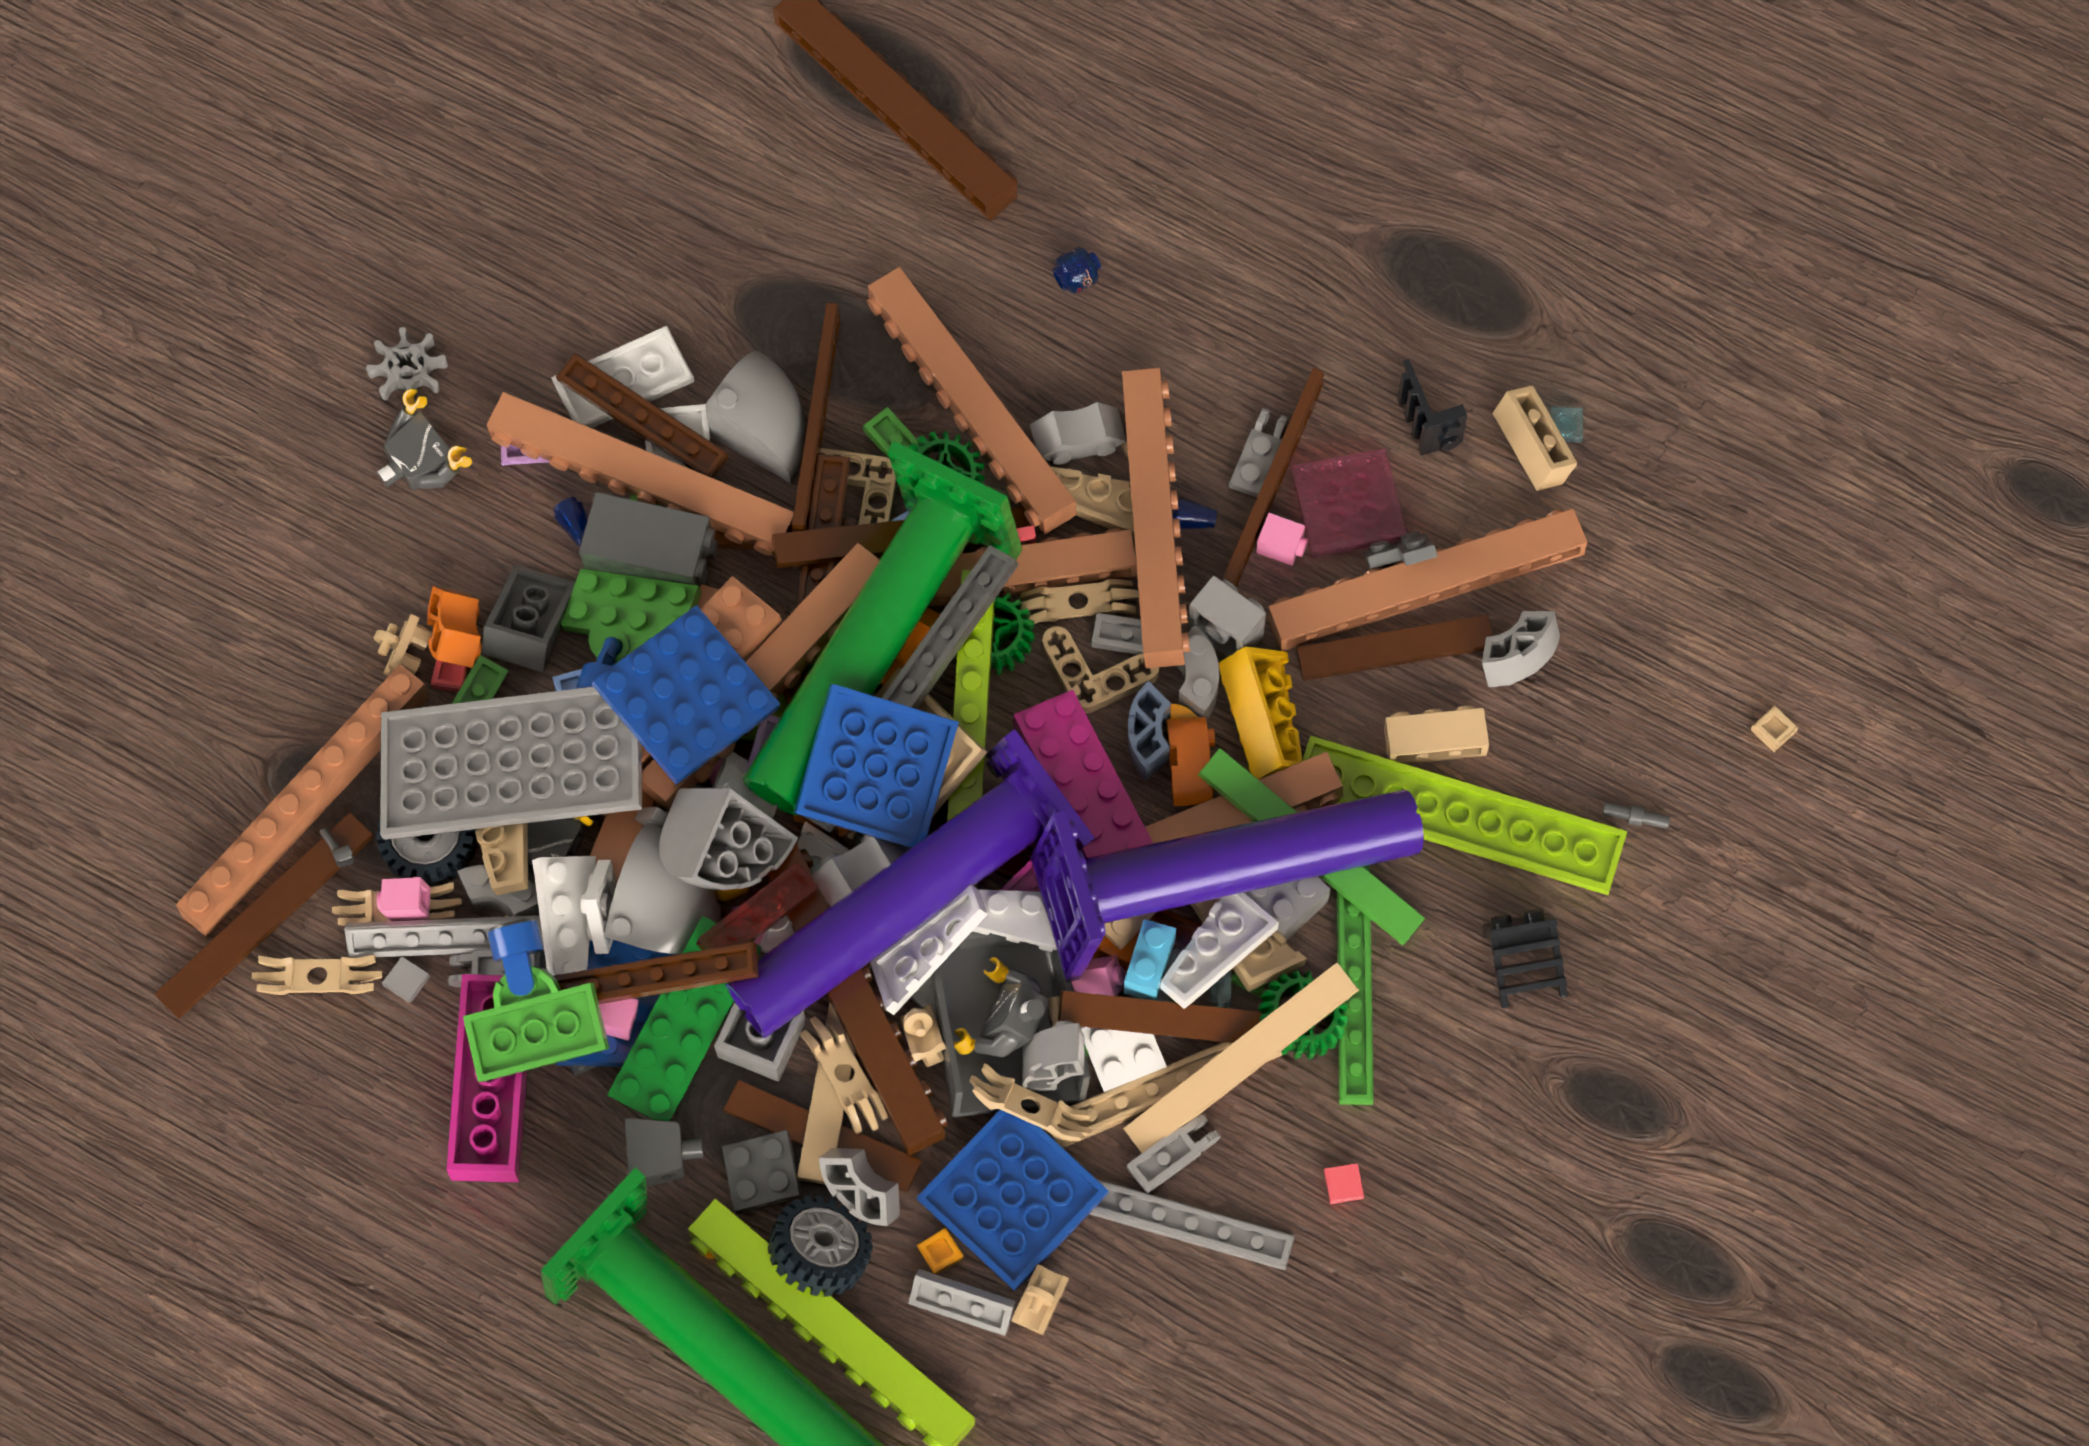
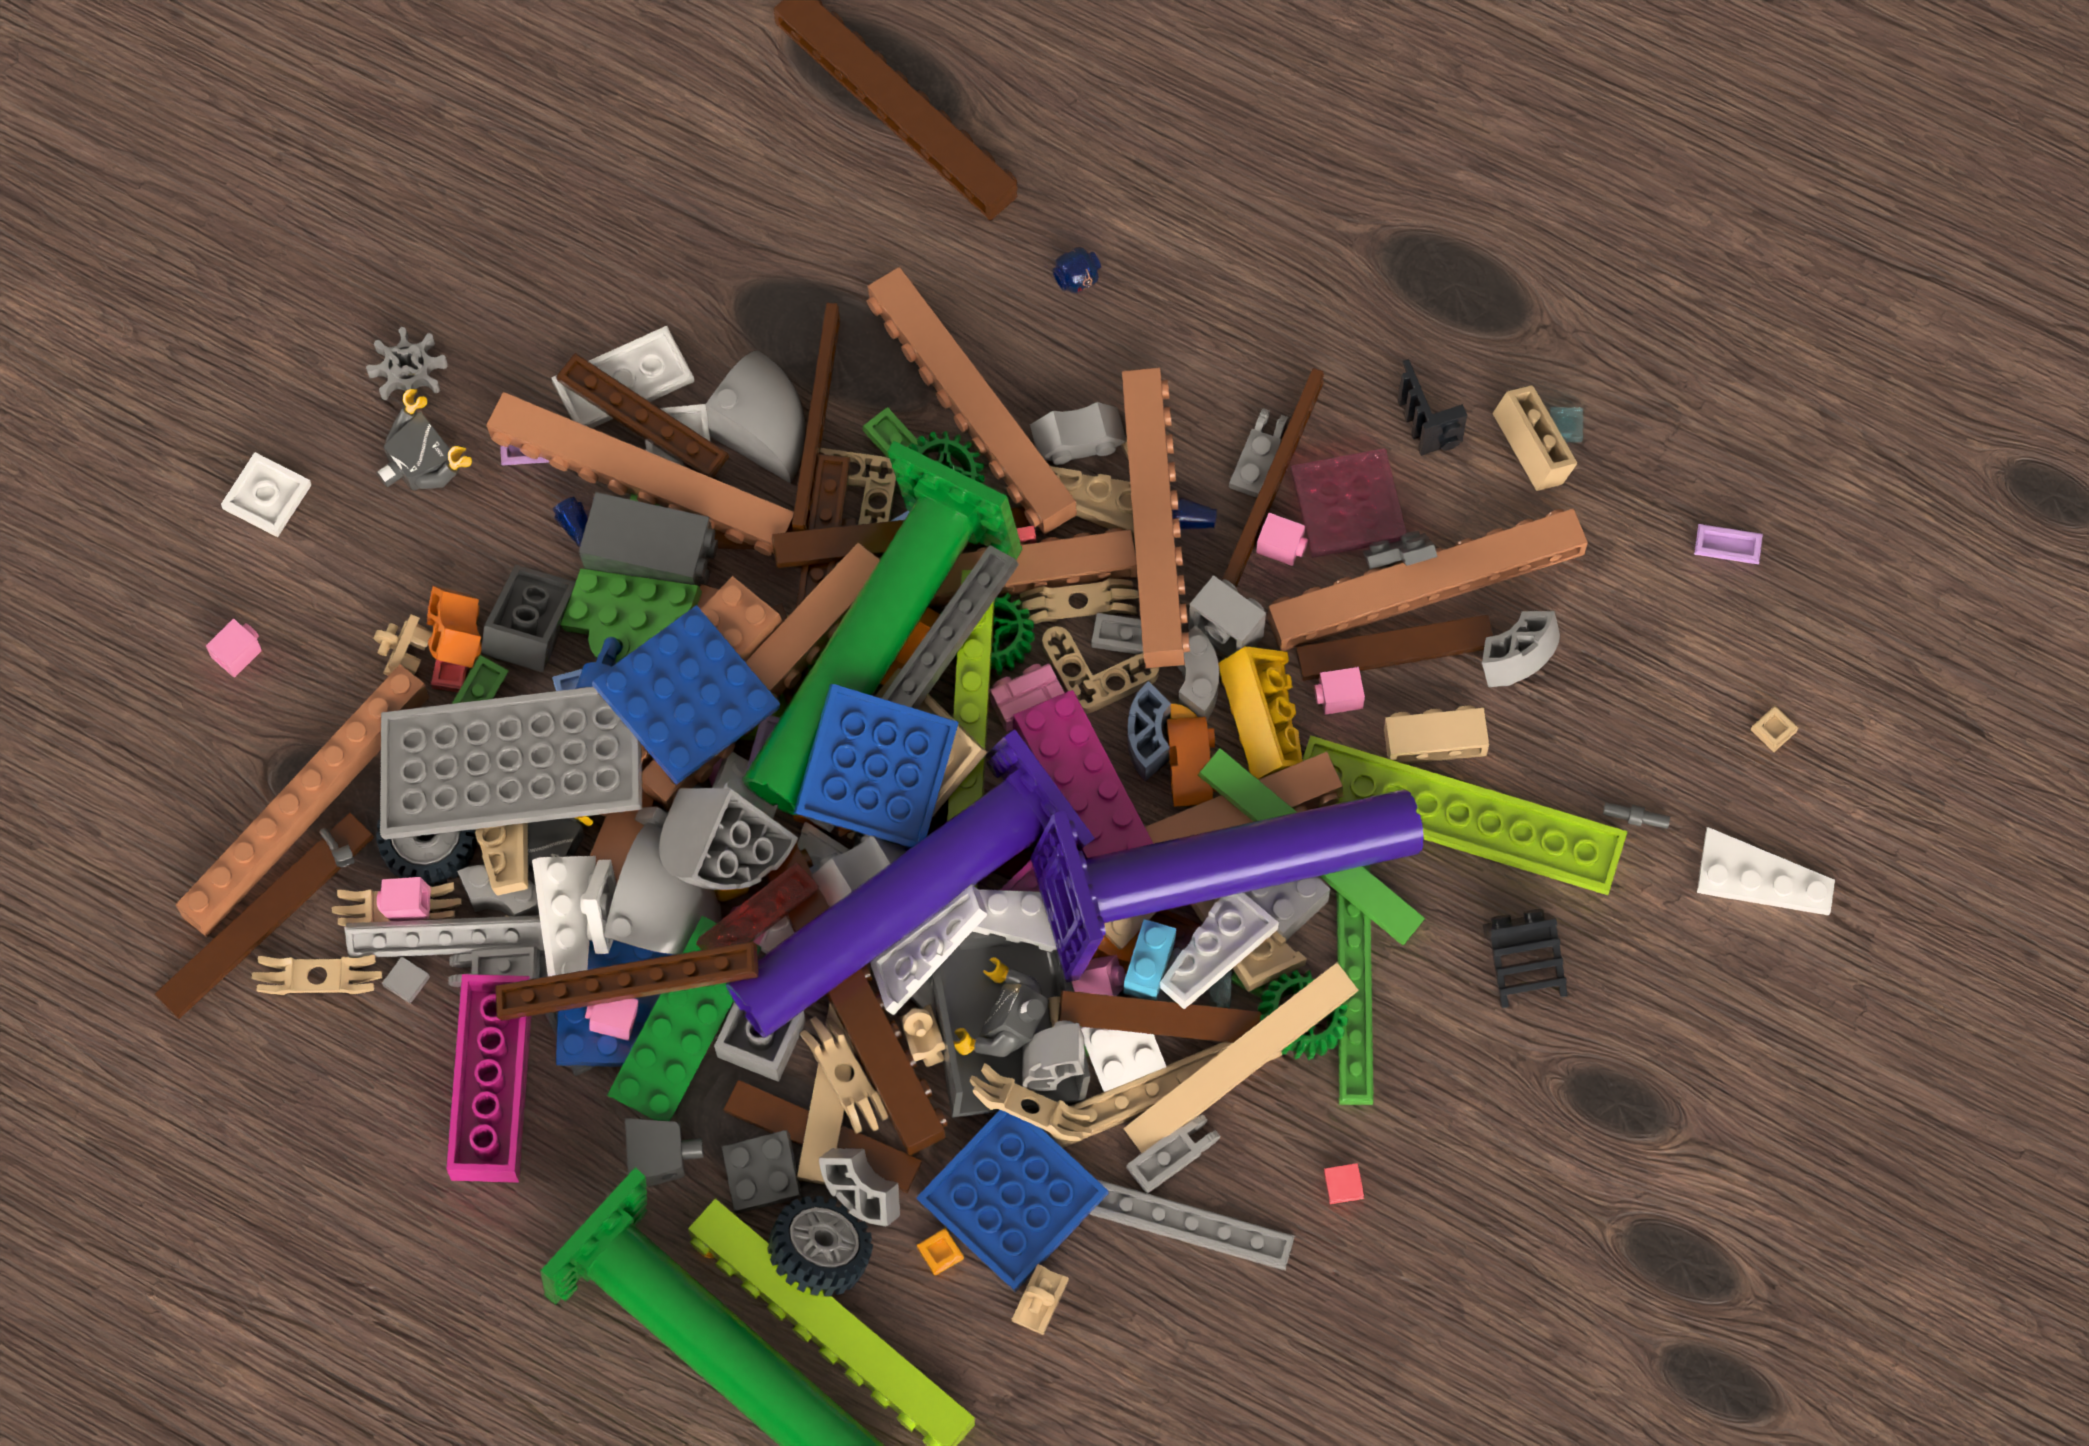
bright green plate [463,918,610,1082] -> none
light grey plate [908,1269,1016,1336] -> none
none -> bright pink brick [206,619,262,678]
none -> white plate [221,453,311,537]
none -> bright pink brick [990,664,1064,732]
none -> bright pink brick [1314,667,1365,715]
none -> lavender tile [1694,524,1763,564]
none -> white wing [1697,827,1835,915]

